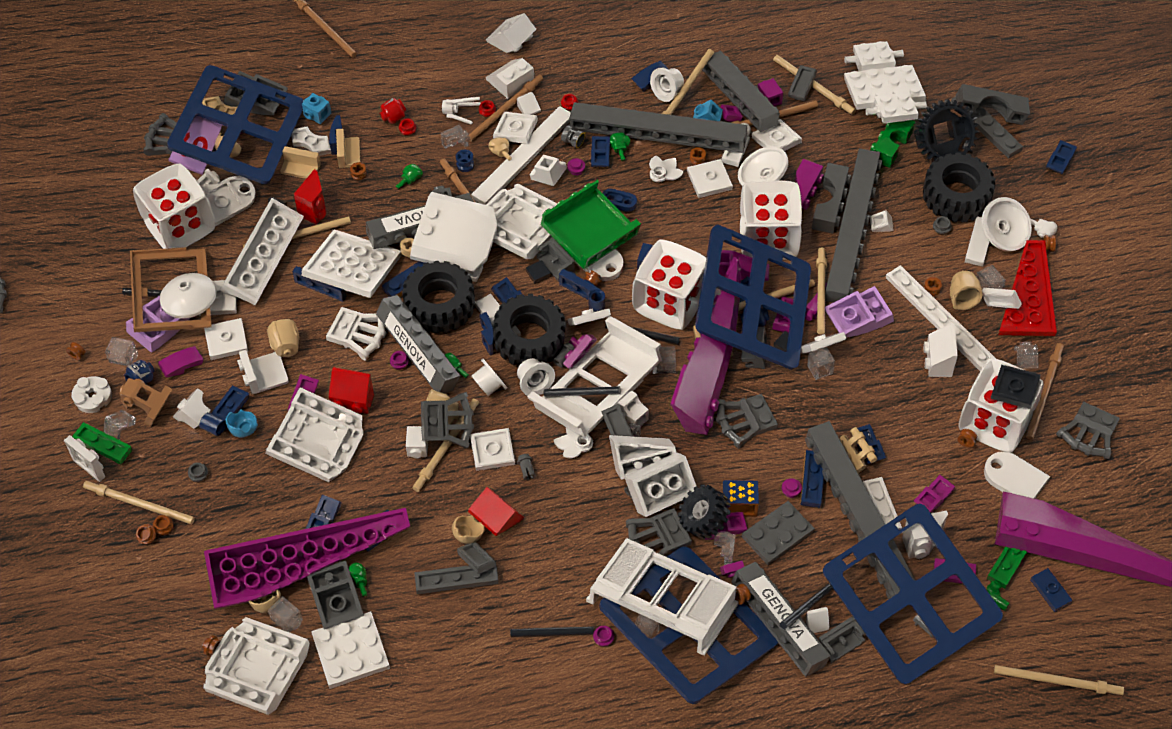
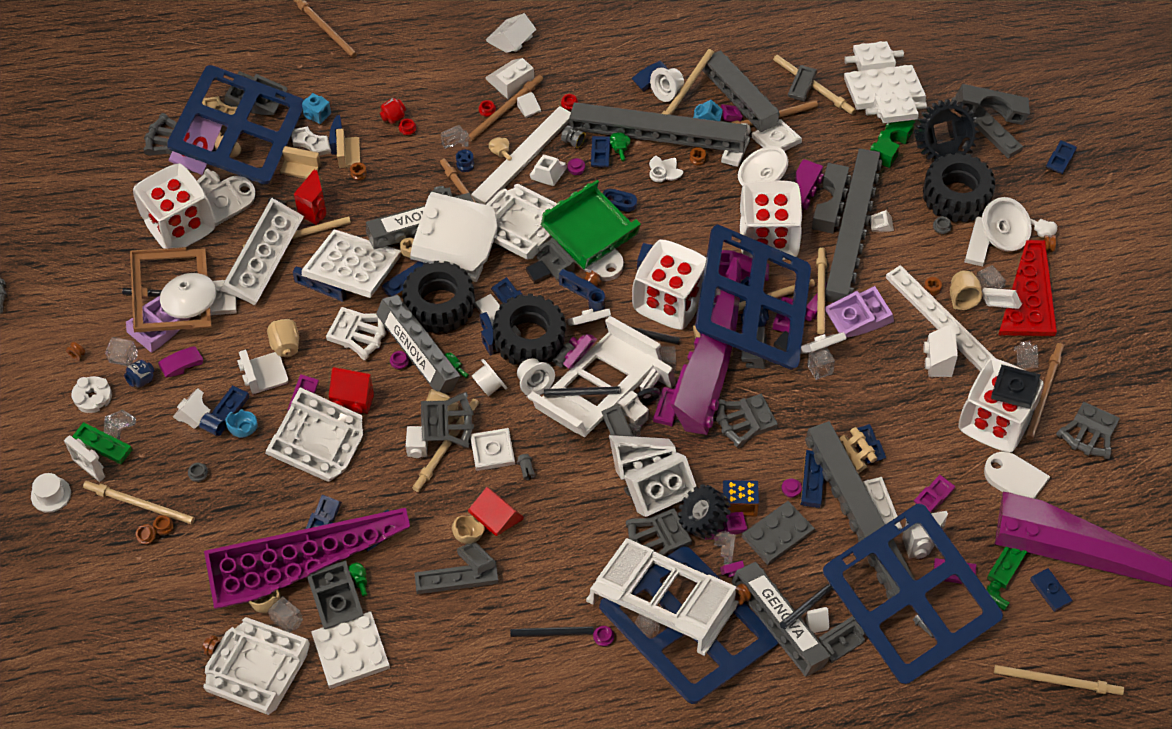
medium nougat tile [119,378,172,427] -> none
white plate [204,318,248,360] -> none
green piece [396,164,423,189] -> none
white plant [442,97,481,124] -> none
white plate [493,112,538,144] -> none
white plate [554,427,593,458] -> none
white plate [687,159,733,198] -> none
magenta brick [758,78,783,107] -> none
dark orange bush [957,429,978,447] -> none
none -> white piece [31,473,71,513]
none -> white piece [637,358,676,405]
none -> magenta tile [653,387,676,426]

